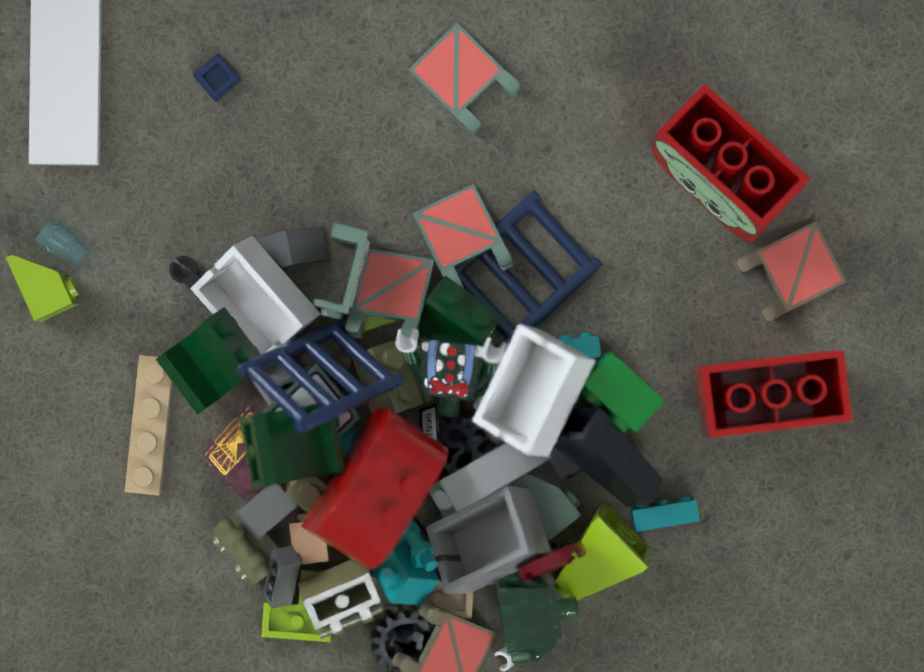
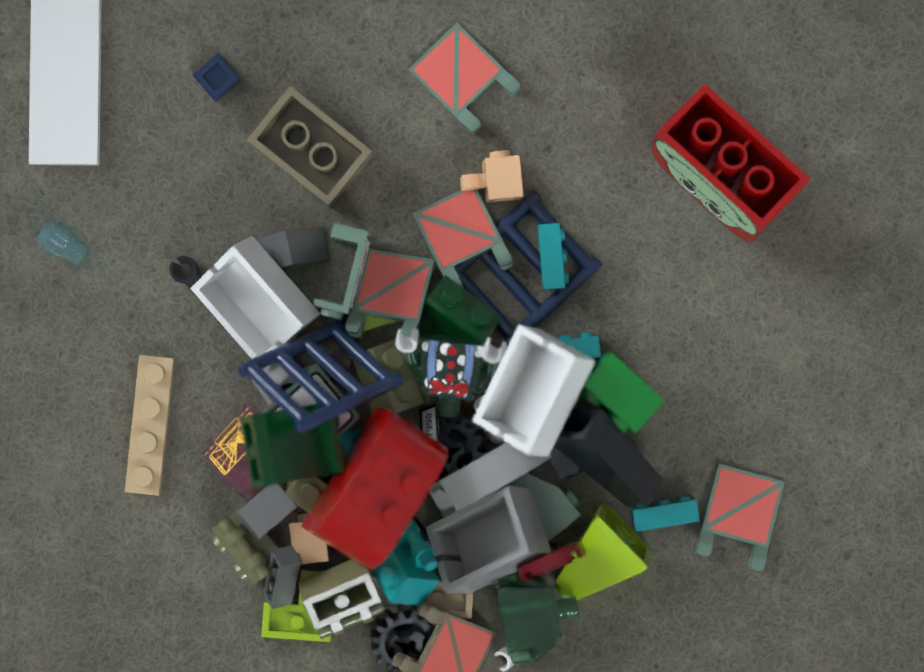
lime slope [6,255,80,322] -> none
dark green panel [156,307,261,415] -> none
red brick [695,350,852,438] -> none
coral flag [734,221,847,322] -> none
none -> dark tan brick [247,86,374,209]
none -> light nougat brick [460,150,523,203]
none -> teal piece [537,223,569,291]
none -> coral flag [695,463,785,571]

